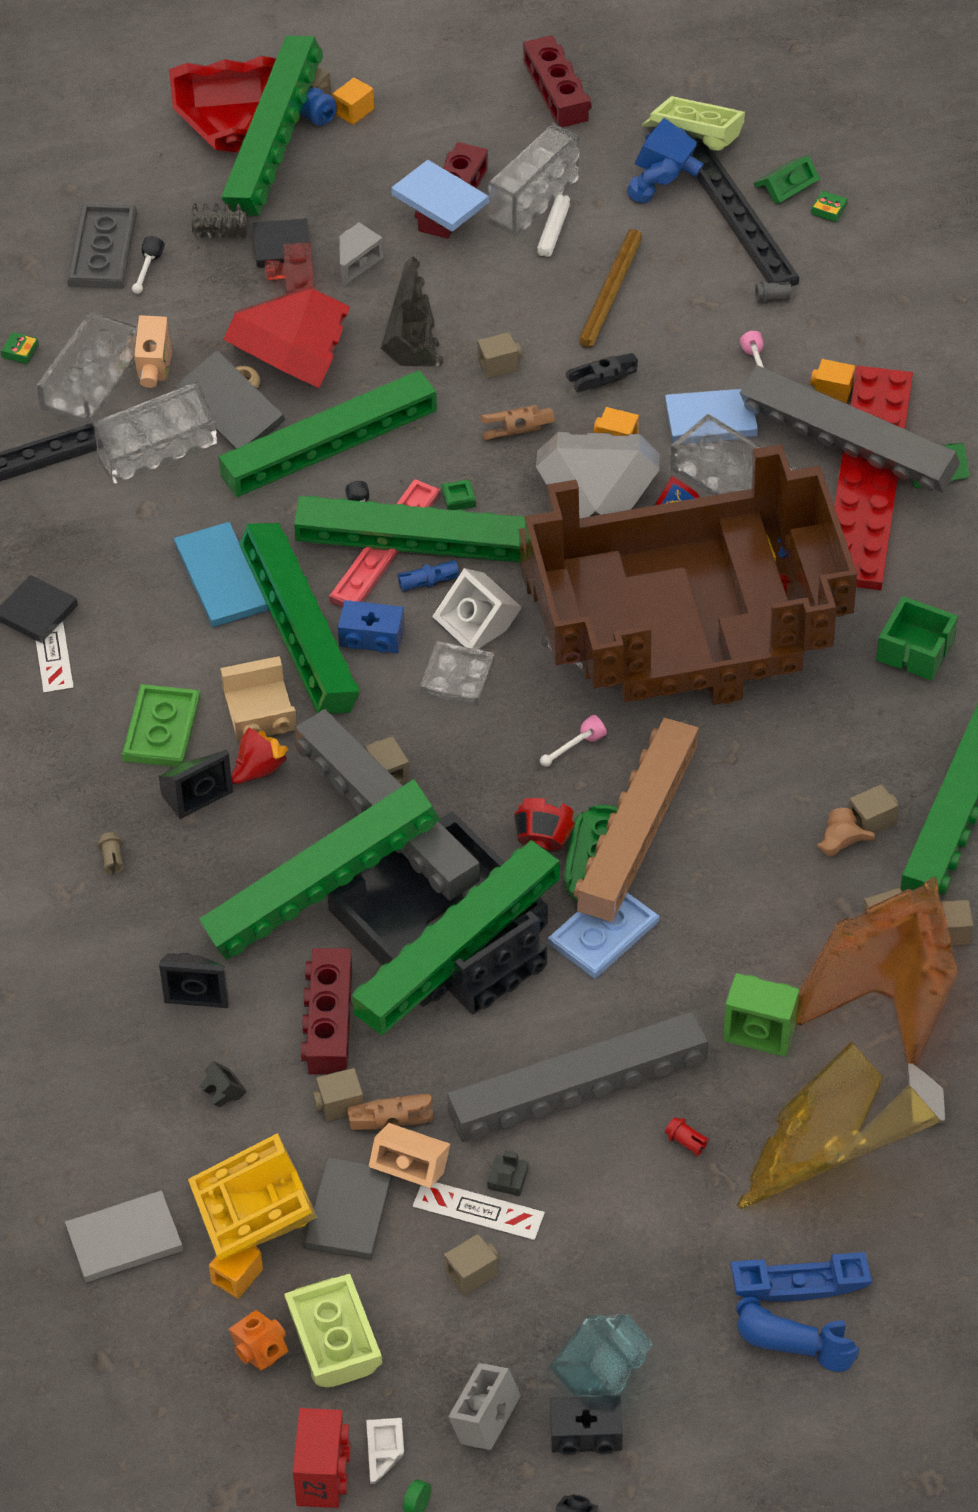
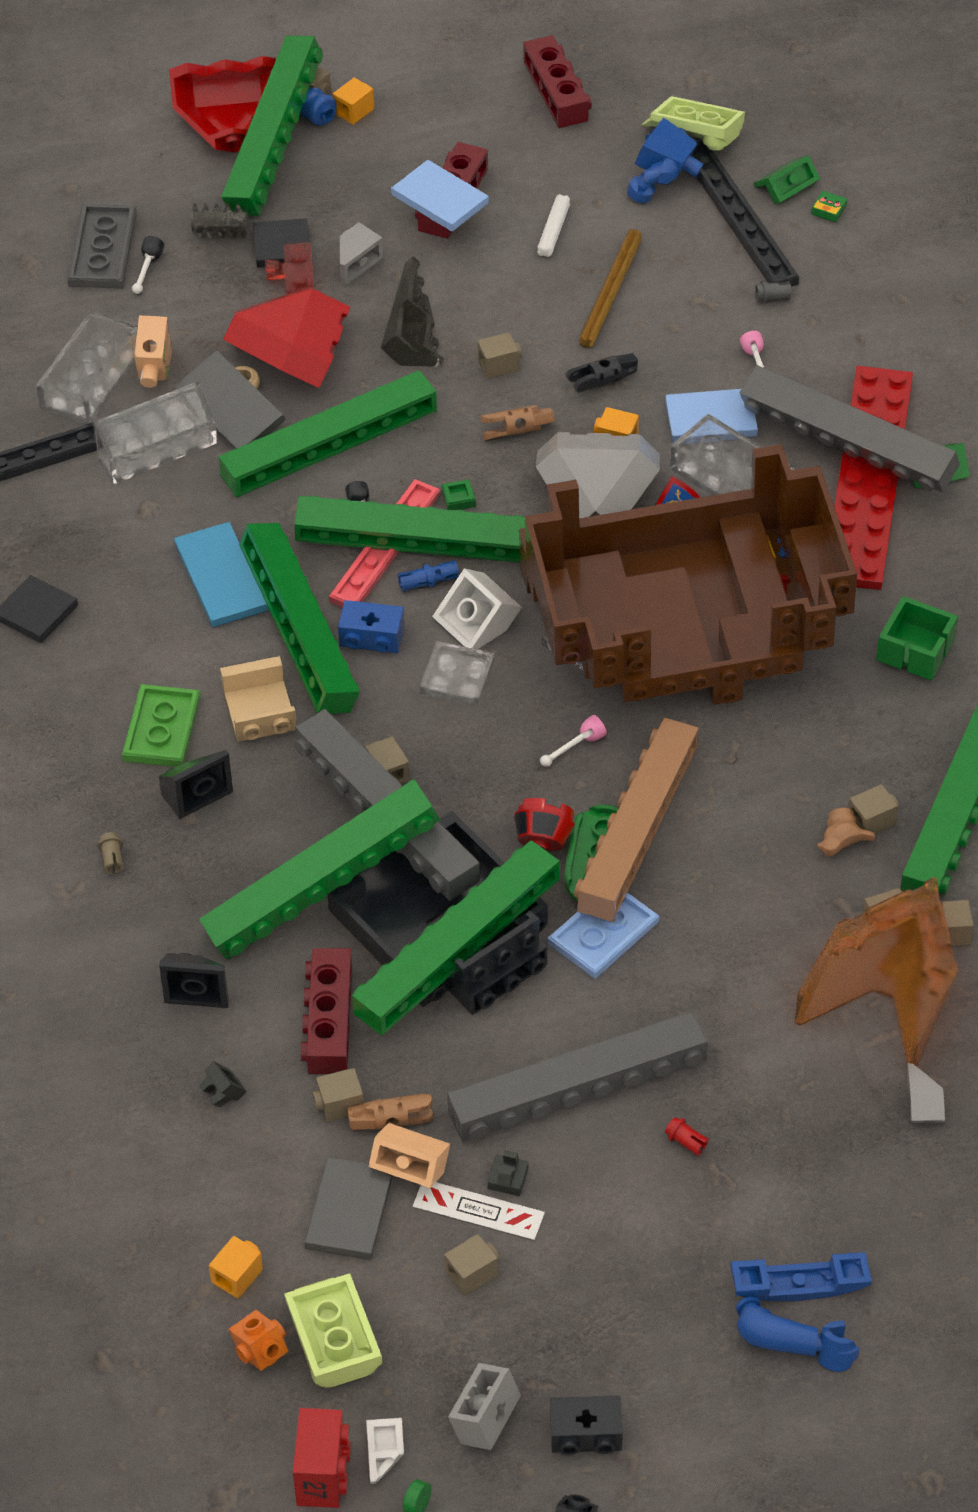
green tile [1,332,39,364] -> none
white sticker [36,621,74,692] -> none
light grey tile [65,1190,183,1283] -> none
yellow slope [188,1133,317,1260] -> none
red hat [231,727,288,785] -> none
clear brick [489,123,580,237] -> none
clear light blue piece [549,1314,653,1396] -> none
bright green brick [723,973,800,1057] -> none
clear yellow windscreen [737,1042,942,1209] -> none
light orange brick [810,359,855,404] -> none

